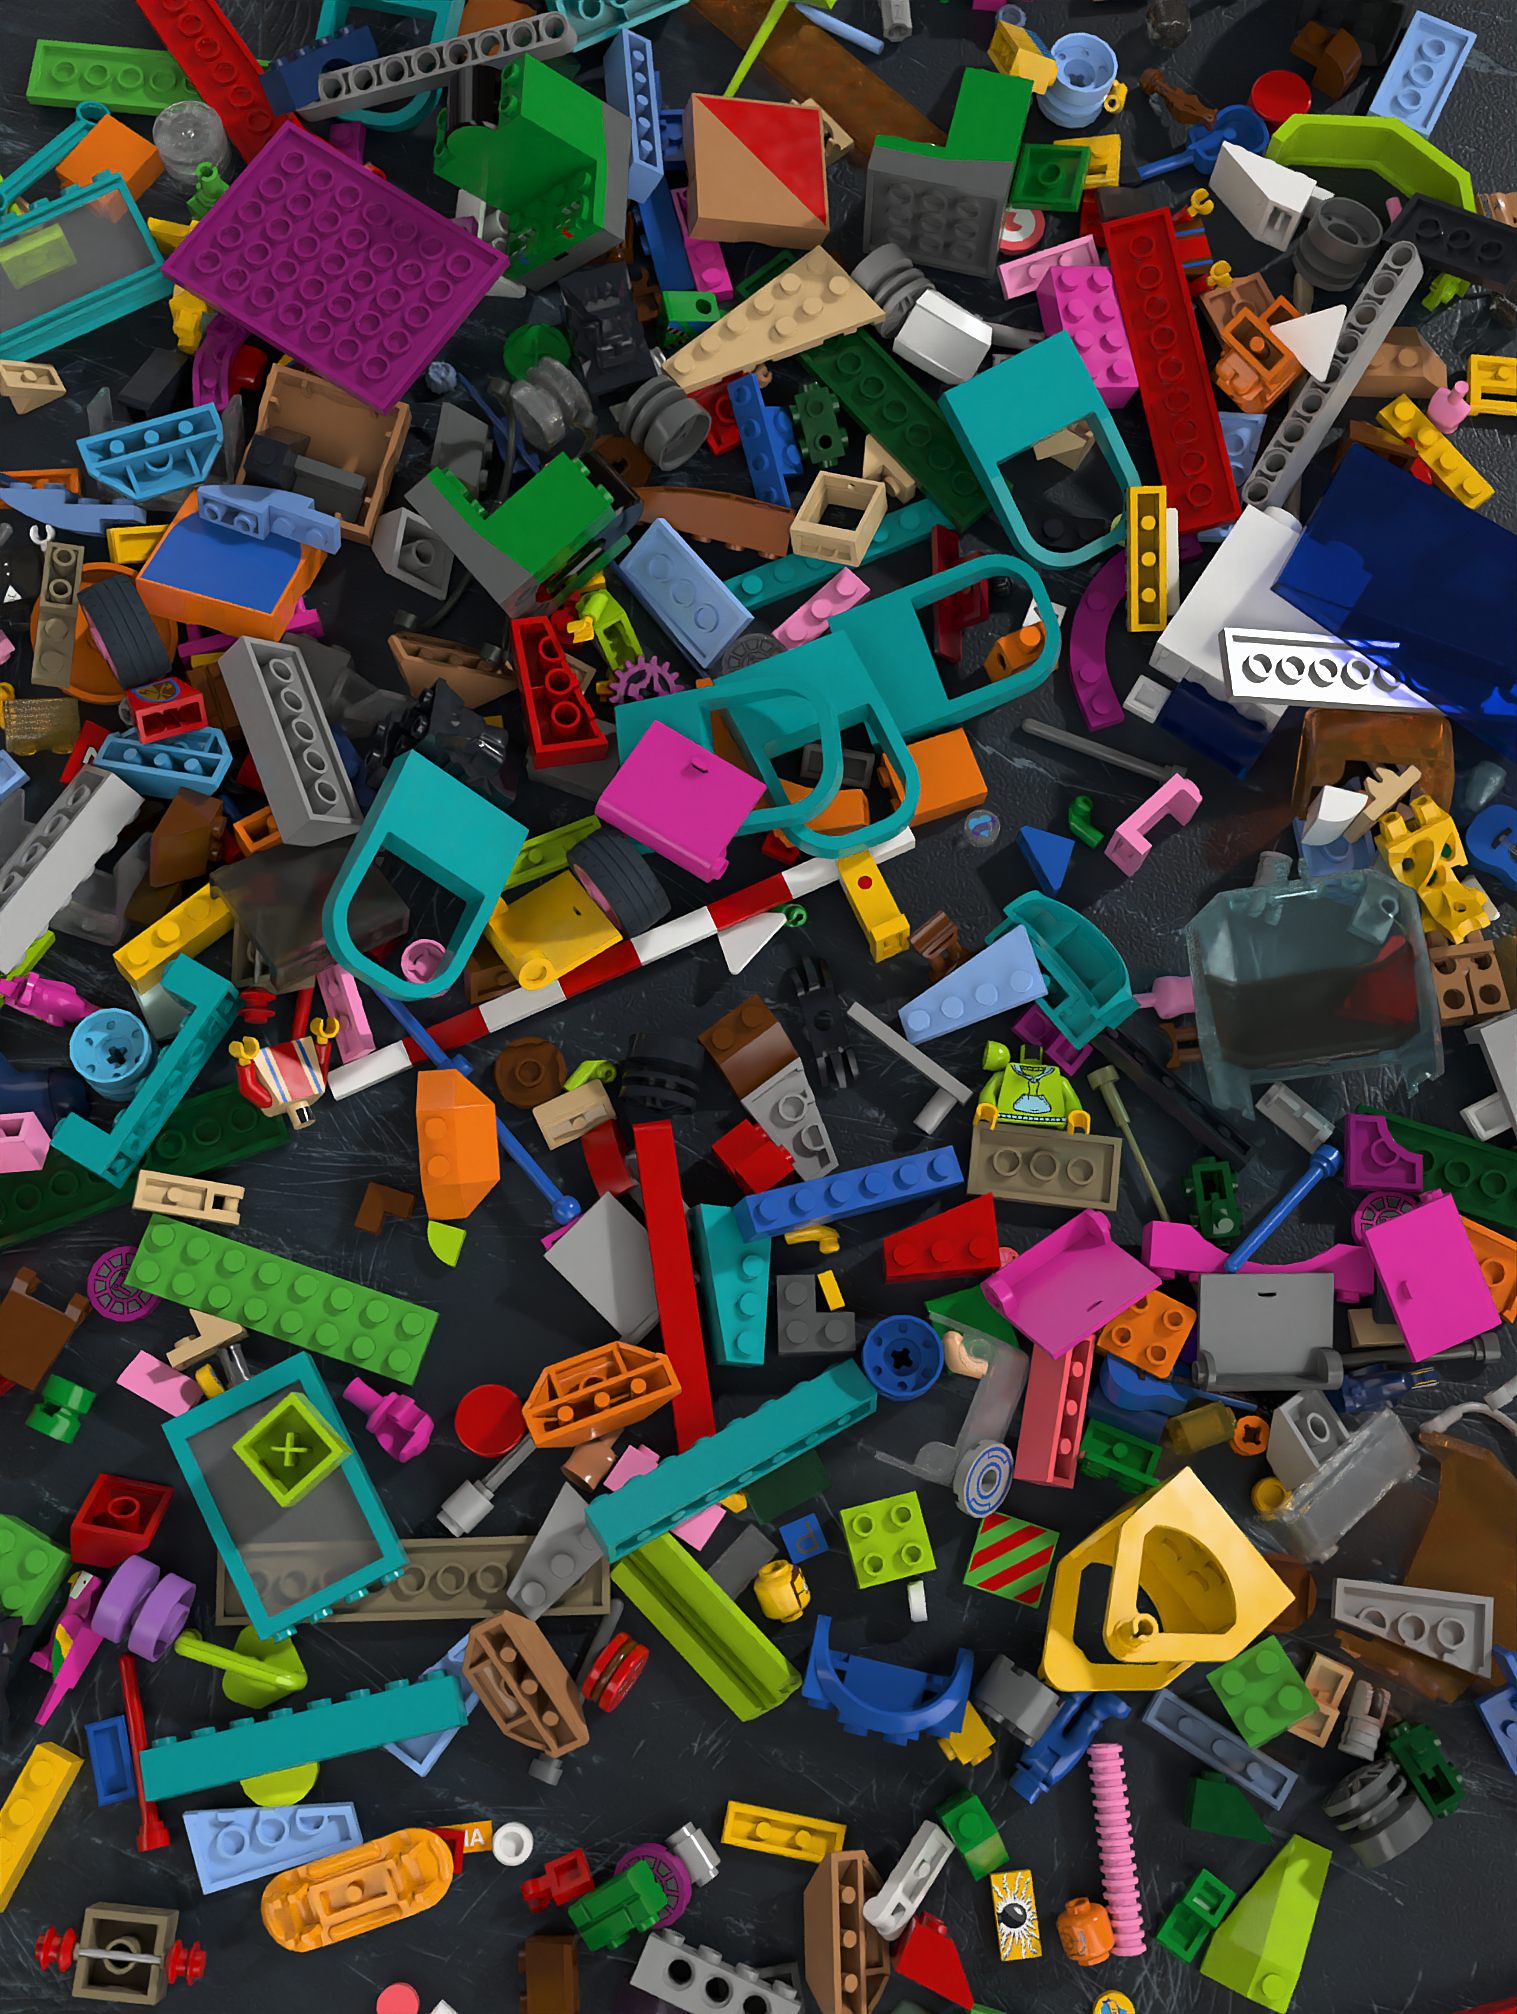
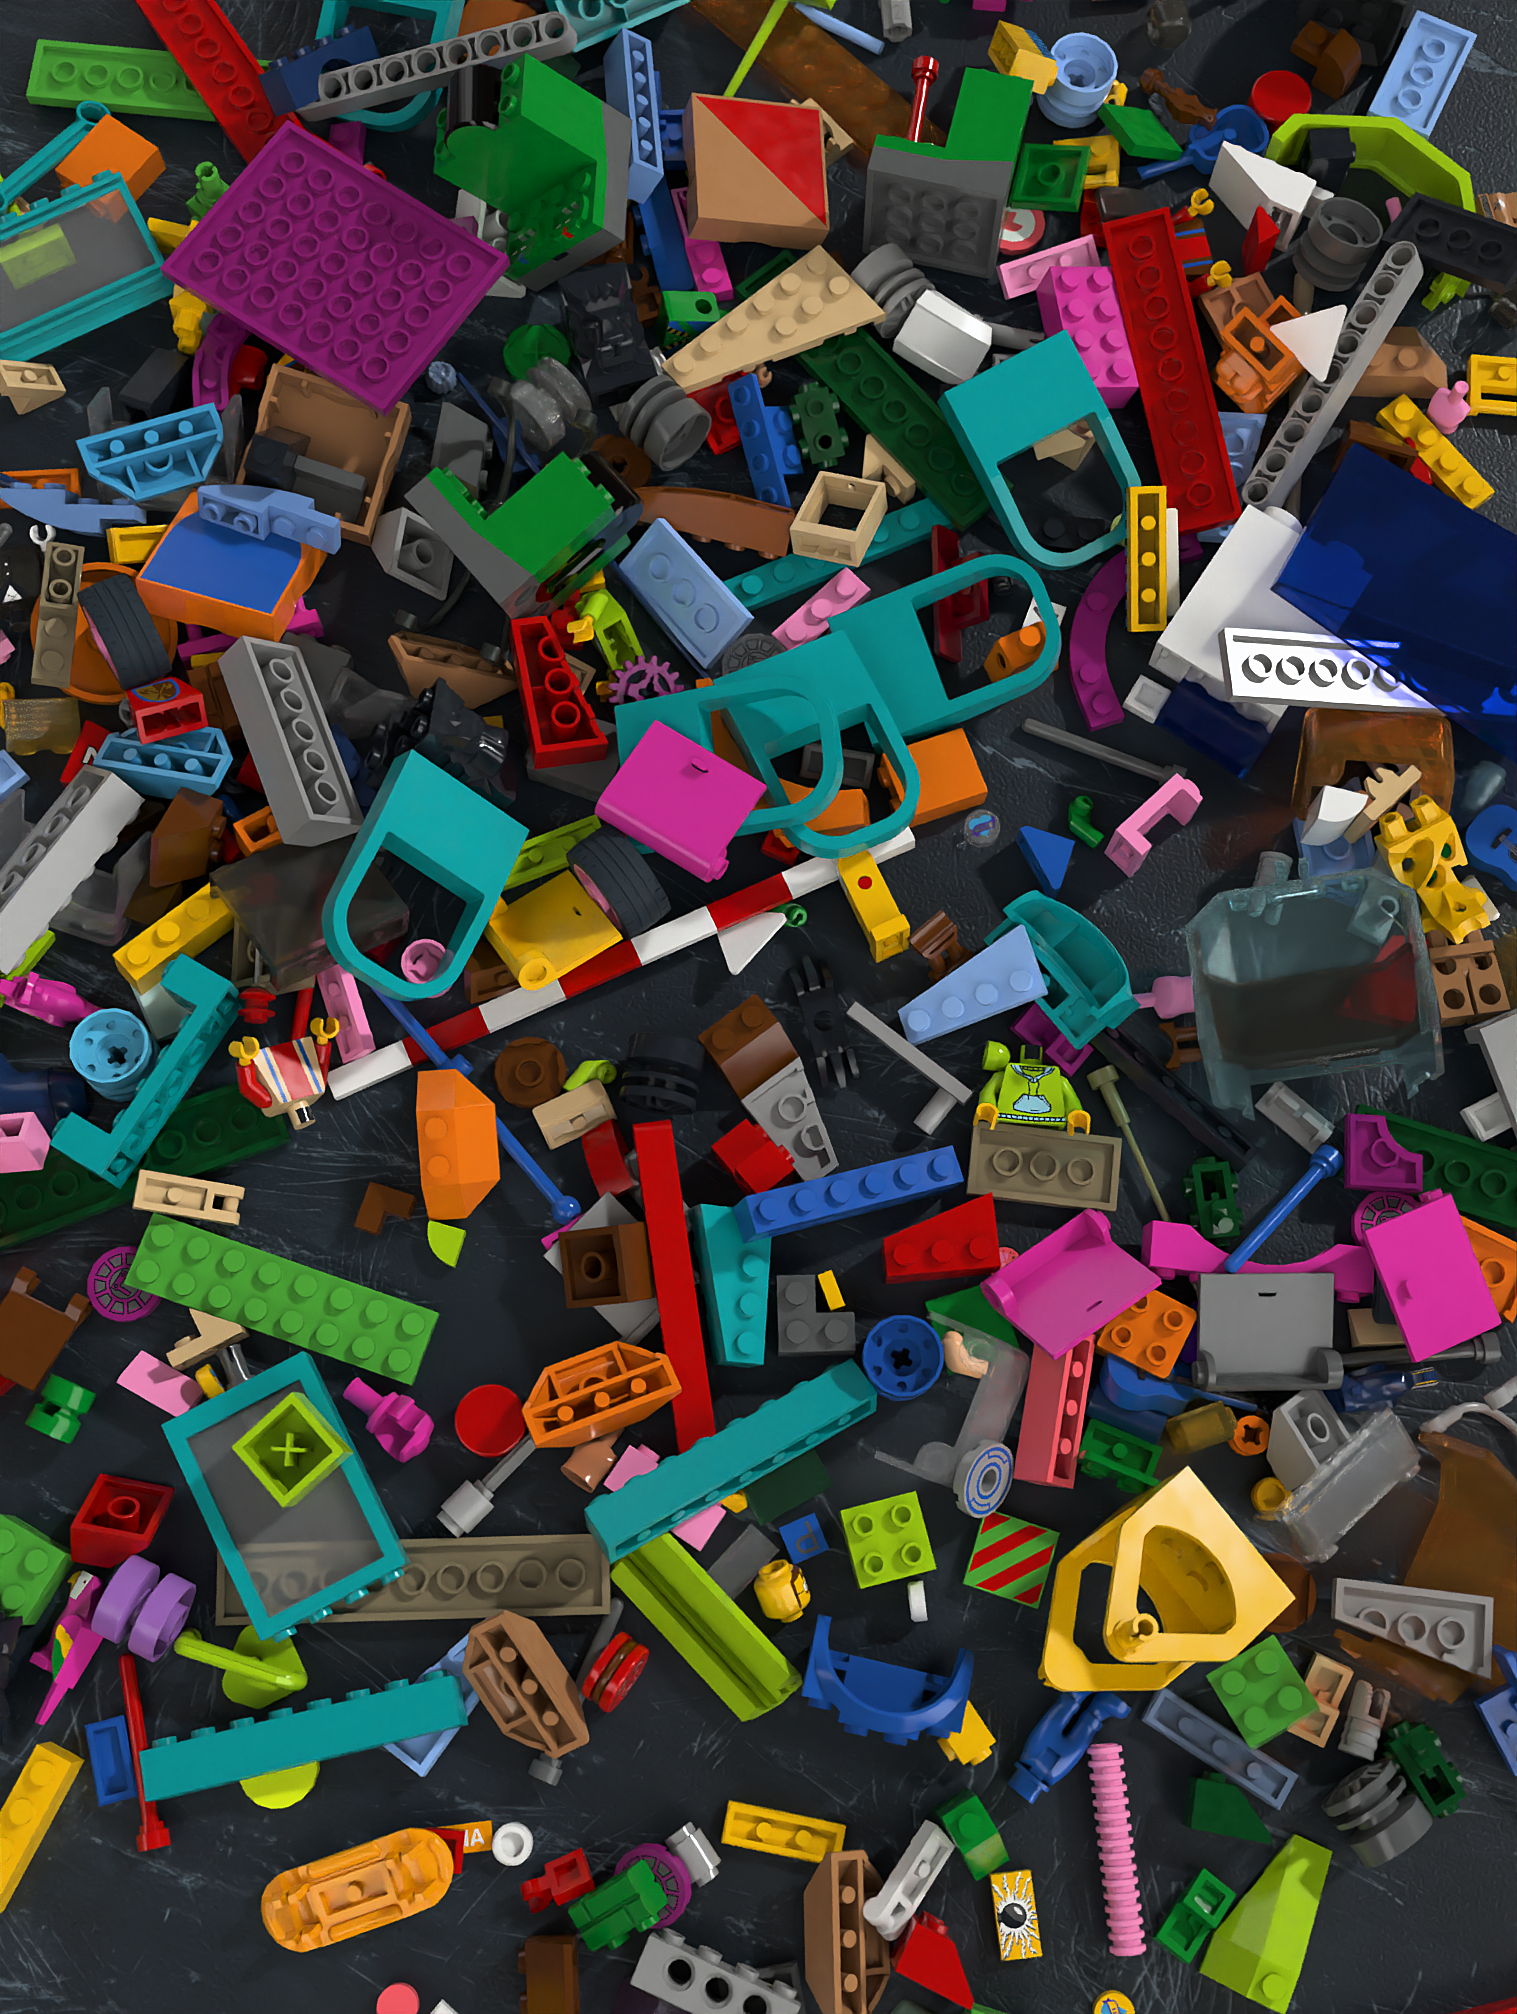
dark tan brick [35,1902,206,2005] -> none
clear wheel [152,100,235,195] -> none
light blue wing [183,1802,363,1895] -> none
light grey wing [506,1481,604,1621] -> none
yellow arm [785,1224,840,1254] -> none
dark grey brick [970,1653,1065,1748] -> none
sand blue piece [995,4,1026,28] -> none
orange head [1056,1897,1115,1966] -> none
none -> reddish brown slope [558,1221,655,1309]
none -> red piece [907,56,939,142]
none -> green tile [1097,103,1183,161]
none -> red slope [1241,206,1280,277]
none -> black brick [1293,128,1356,197]

